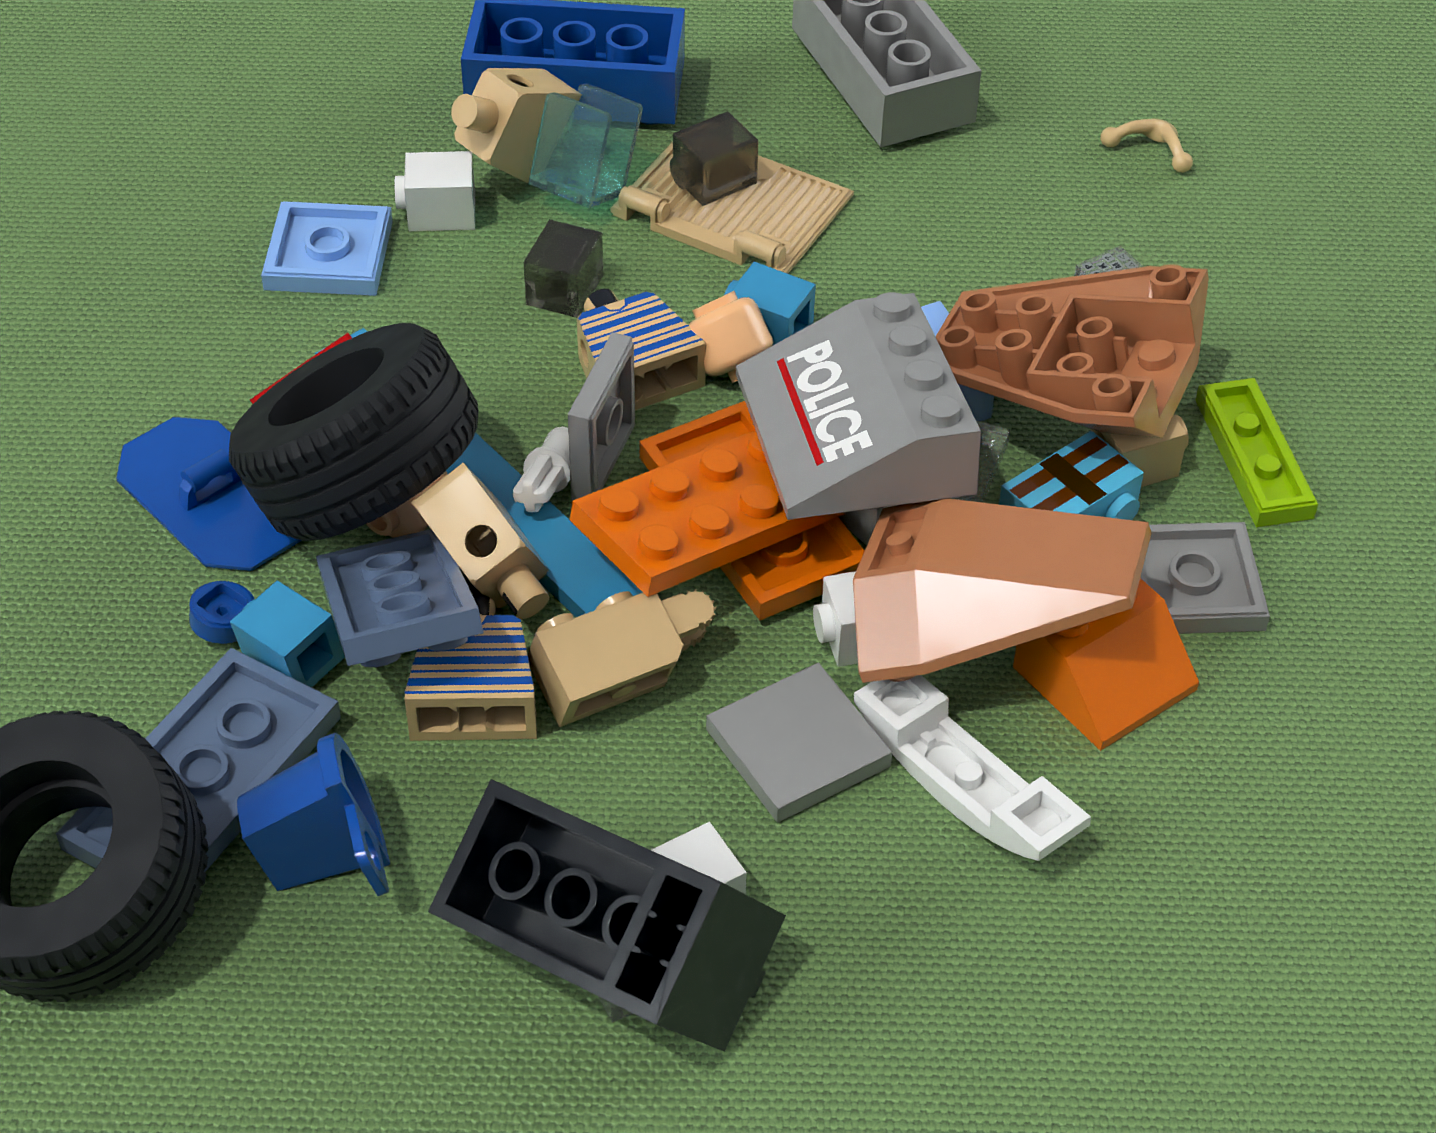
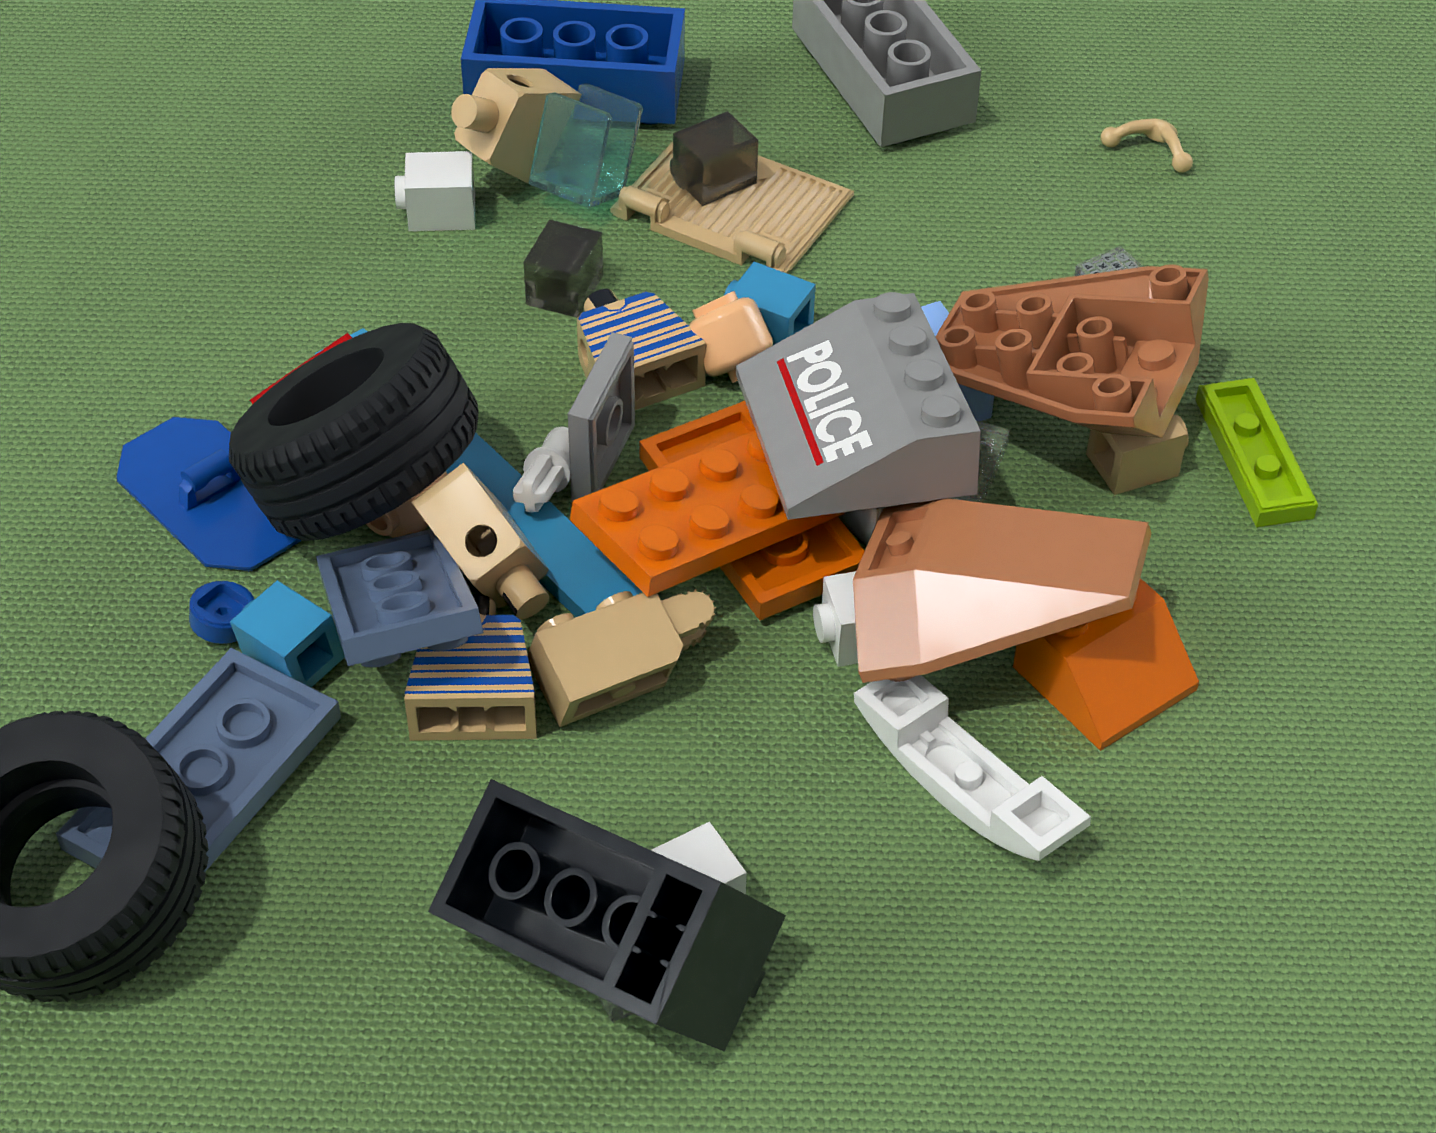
blue container [237,733,390,896] -> none
light blue tile [261,201,393,296] -> none
light grey tile [706,662,892,823] -> none
brick [999,431,1144,520] -> none
light grey tile [1140,522,1270,634] -> none

